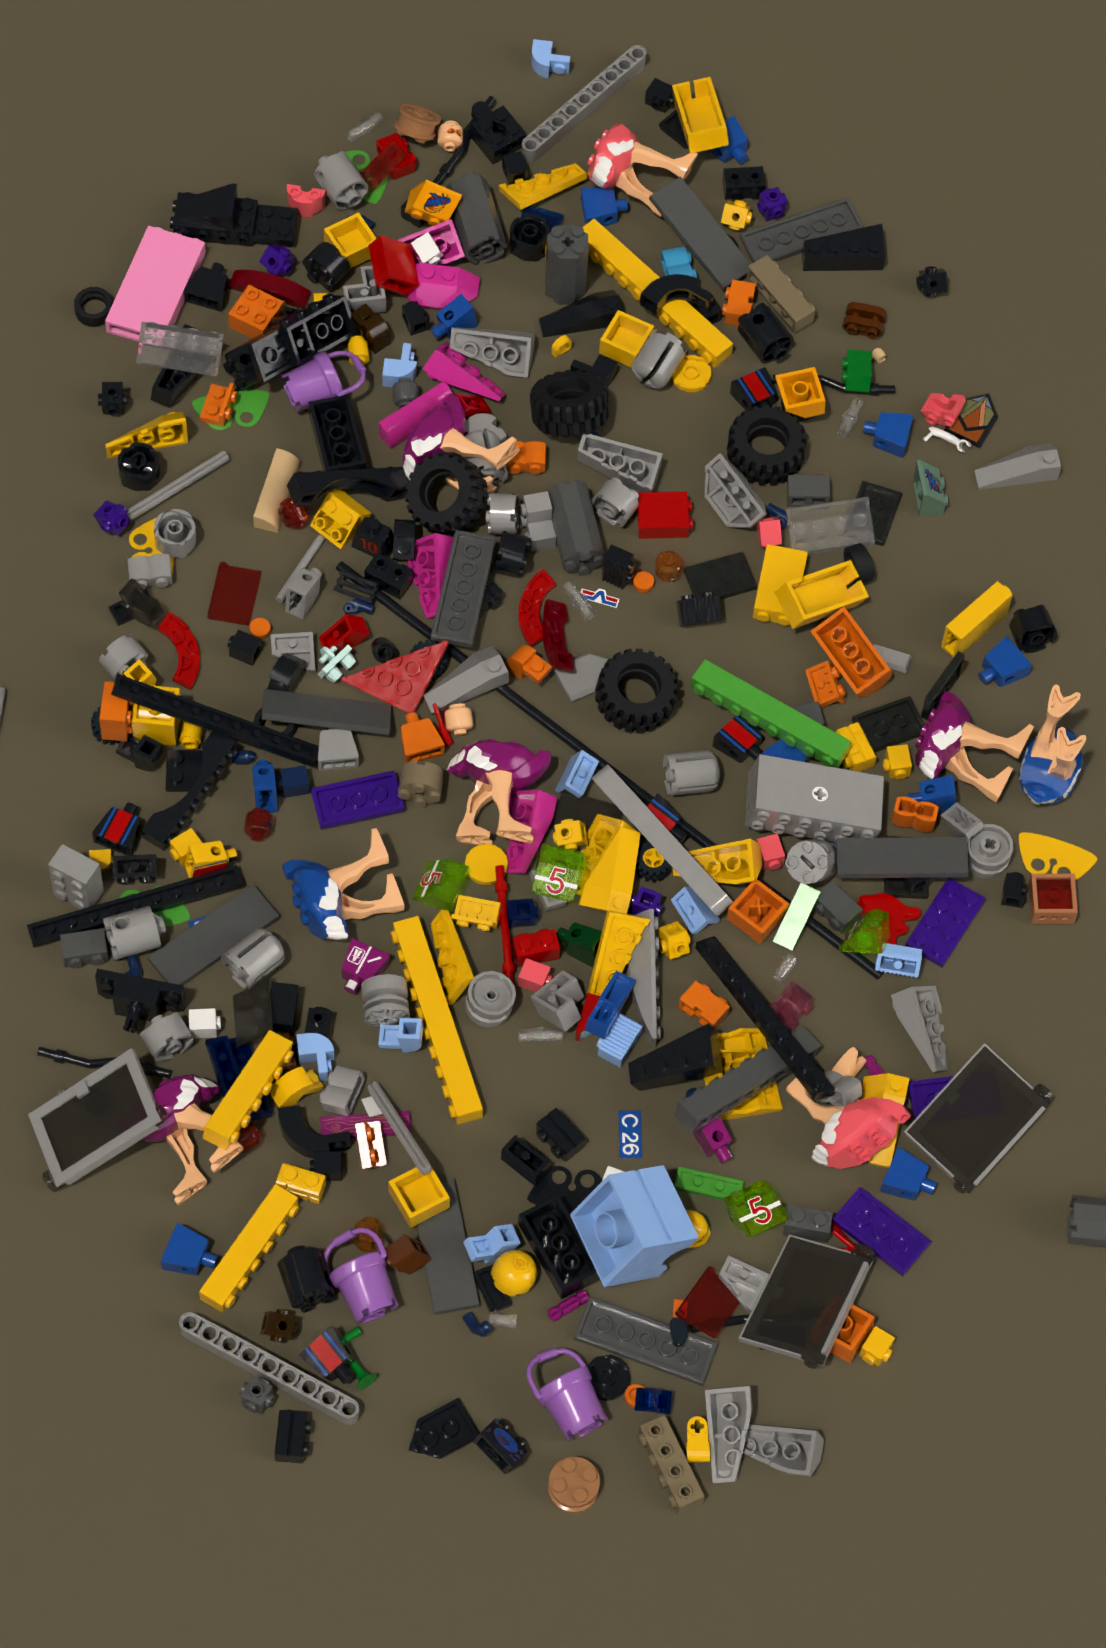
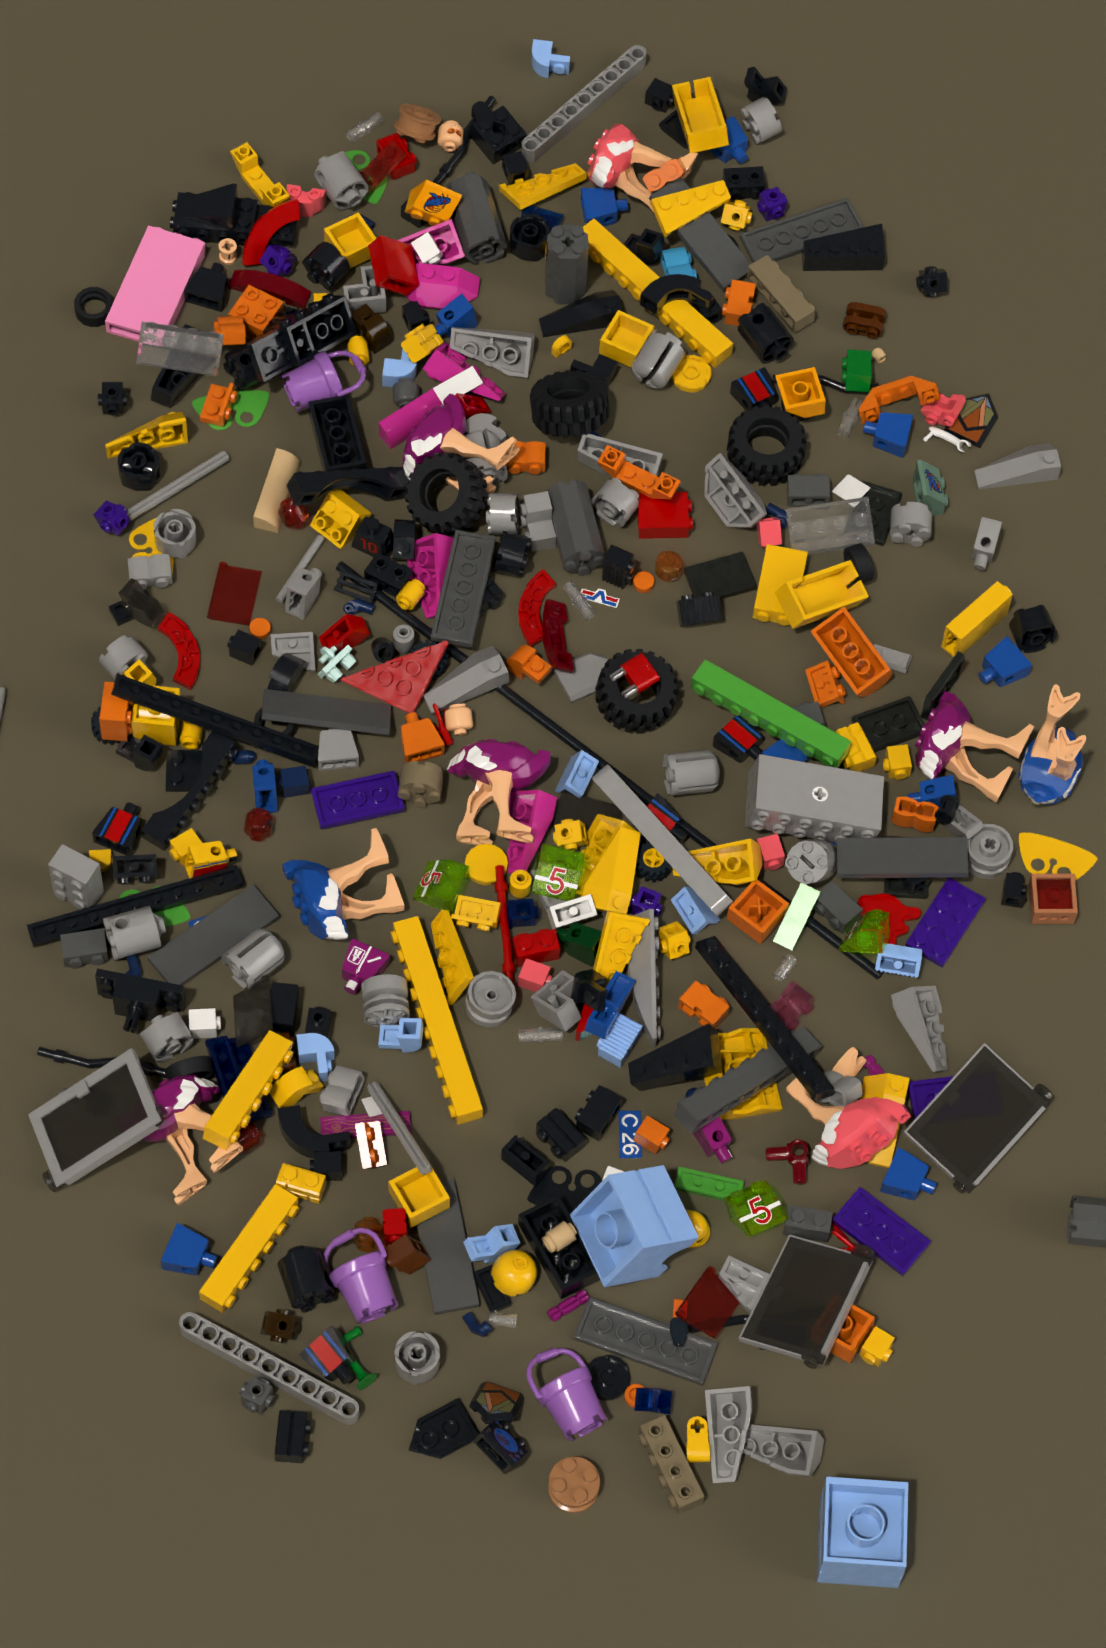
none -> black tyre [164,1055,214,1080]
none -> orange brick [213,316,245,345]
none -> light nougat bush [219,238,237,265]
none -> yellow slope [230,142,290,207]
none -> red tile [242,199,300,266]
none -> red brick [382,1208,407,1248]
none -> light grey brick [393,625,414,653]
none -> light grey brick [394,1331,440,1385]
none -> yellow brick [396,579,426,610]
none -> yellow brick [401,324,444,363]
none -> white sticker [433,366,483,405]
none -> tile [469,1381,524,1424]
none -> yellow brick [509,870,532,899]
none -> tan brick [542,1221,577,1253]
none -> white slope [546,894,597,930]
none -> black brick [571,969,607,1011]
none -> black brick [575,1085,622,1141]
none -> orange slope [597,445,681,499]
none -> red piece [610,653,660,698]
none -> black brick [623,228,665,265]
none -> orange brick [633,1115,670,1155]
none -> orange brick [643,157,687,191]
none -> yellow wing [650,180,731,237]
none -> light grey brick [740,97,782,144]
none -> black brick [744,67,787,105]
none -> dark red axle [766,1139,810,1185]
none -> light blue piece [817,1477,908,1588]
none -> white sticker [832,474,870,505]
none -> orange slope [858,376,940,425]
none -> light grey brick [890,502,932,547]
none -> black bush [934,795,959,824]
none -> light grey torso [971,517,1002,570]

